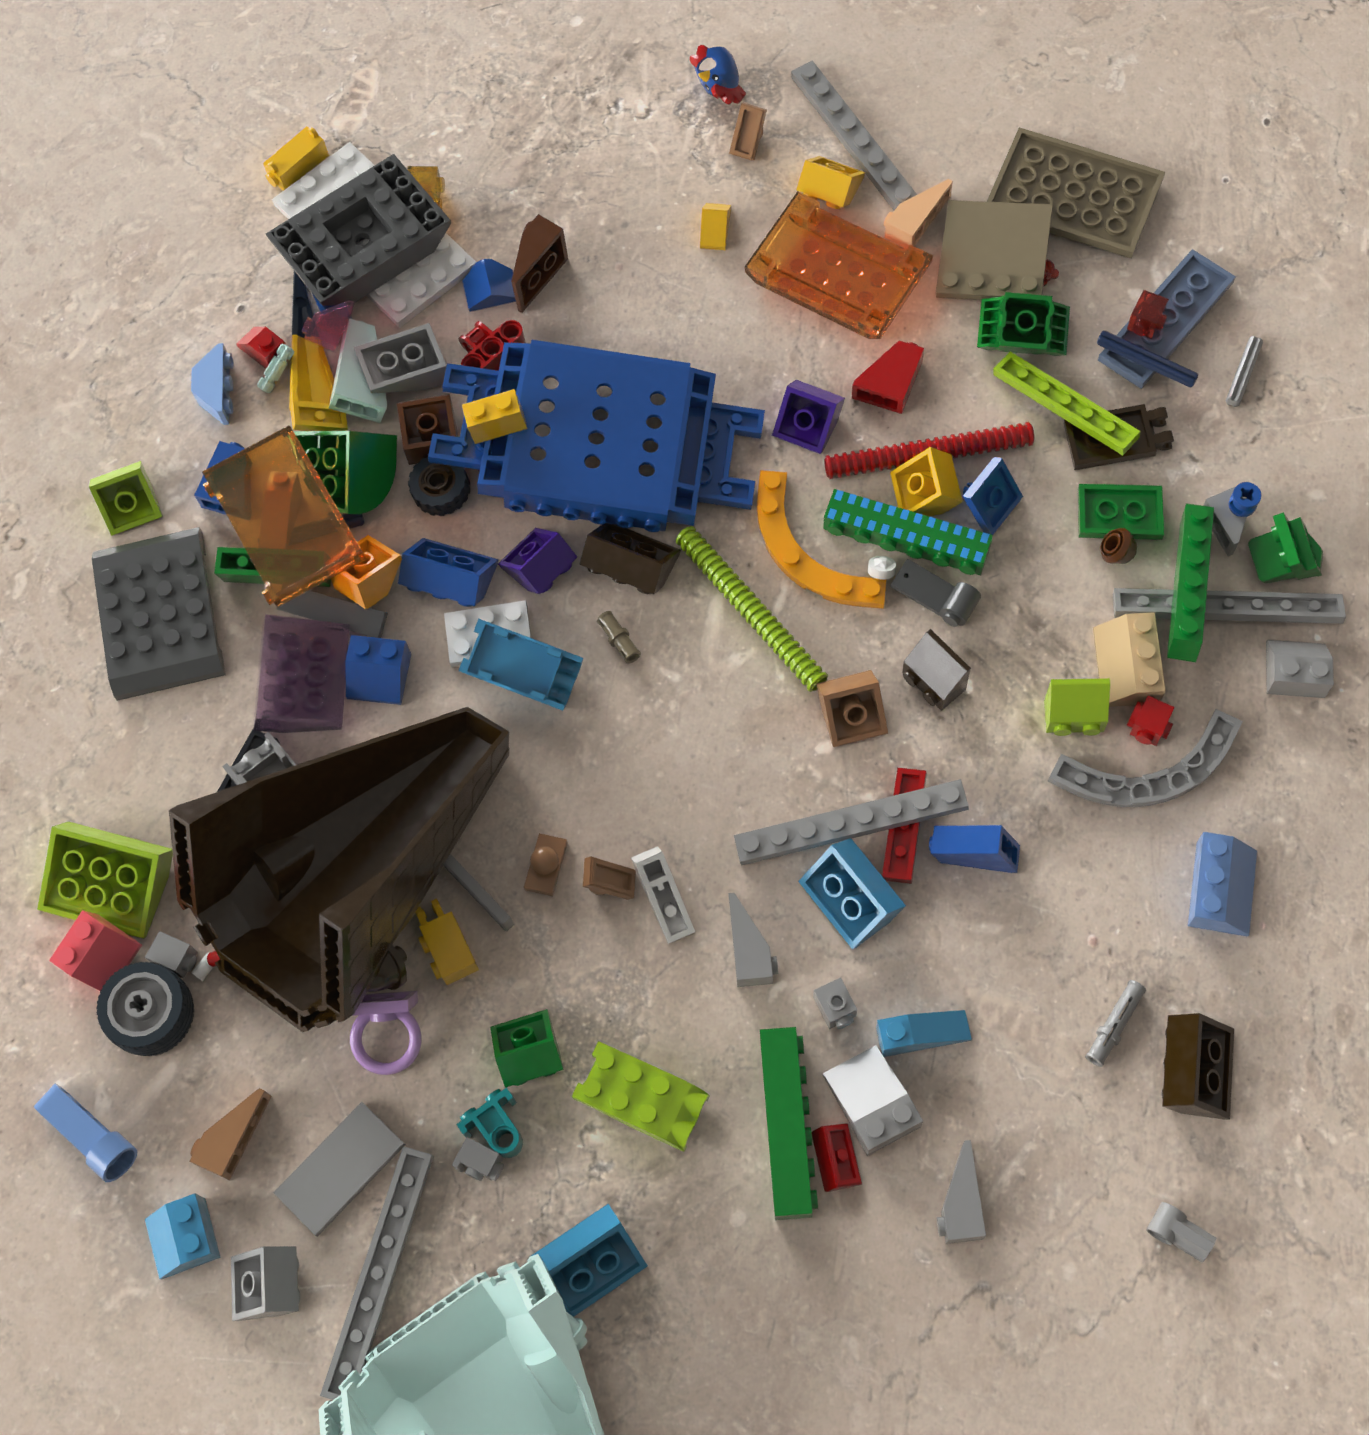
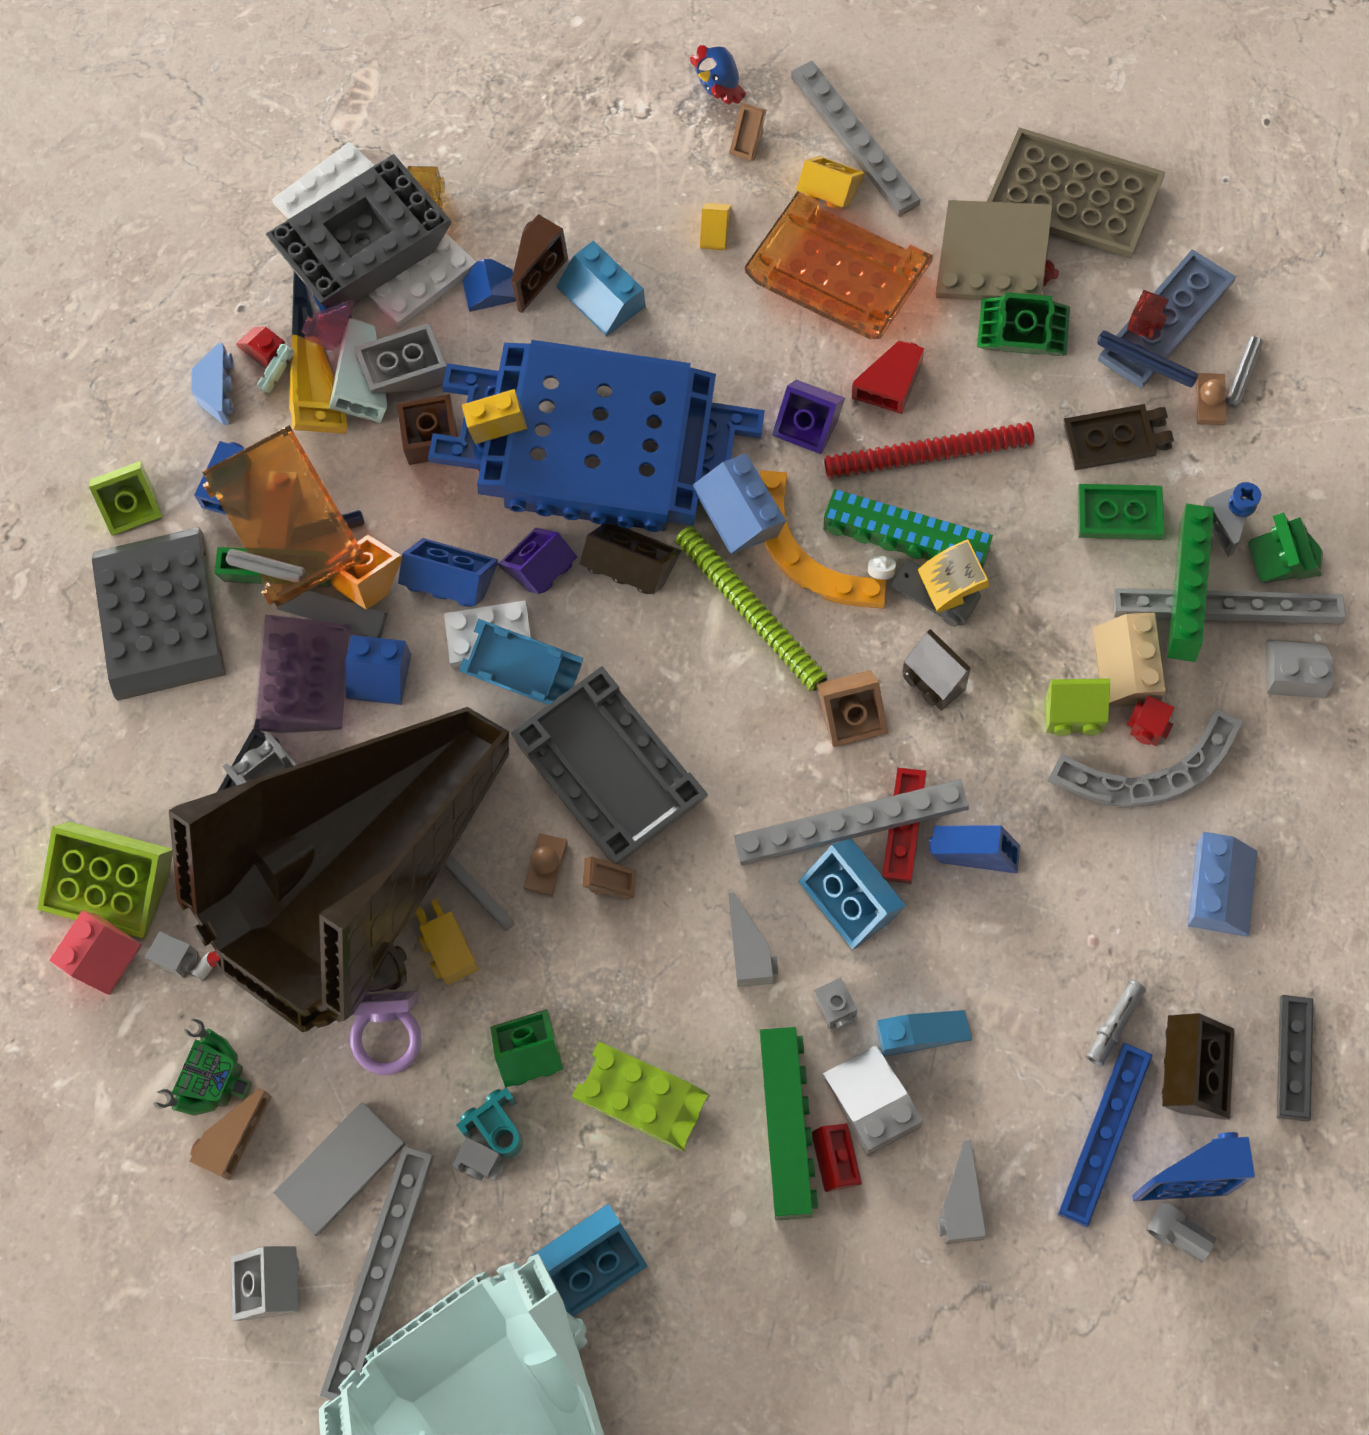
medium blue beam [33,1083,137,1182] -> none
wheel [96,962,194,1056] -> none
dark azure slope [145,1193,221,1280] -> none
yellow brick [263,126,329,191] -> none
green brick [294,431,397,514] -> none
black wheel [408,457,471,516] -> none
red piece [458,320,526,371] -> none
dark tan pin [597,611,641,664] -> none
white slope [631,846,695,944] -> none
light nougat slope [883,179,953,251] -> none
yellow slope [890,447,963,516] -> none
blue tile [963,457,1023,535] -> none
lime plate [993,351,1140,456] -> none
reddish brown cone [1100,528,1137,564] -> none
none -> green torso [154,1019,252,1116]
none -> light grey axle [226,549,306,584]
none -> dark grey slope [511,666,708,864]
none -> dark azure slope [557,240,646,336]
none -> medium blue slope [693,453,786,555]
none -> slope [918,540,989,613]
none -> blue tile [1057,1042,1153,1228]
none -> blue slope [1132,1132,1255,1201]
none -> medium nougat tile [1196,373,1228,425]
none -> dark grey tile [1277,995,1313,1122]

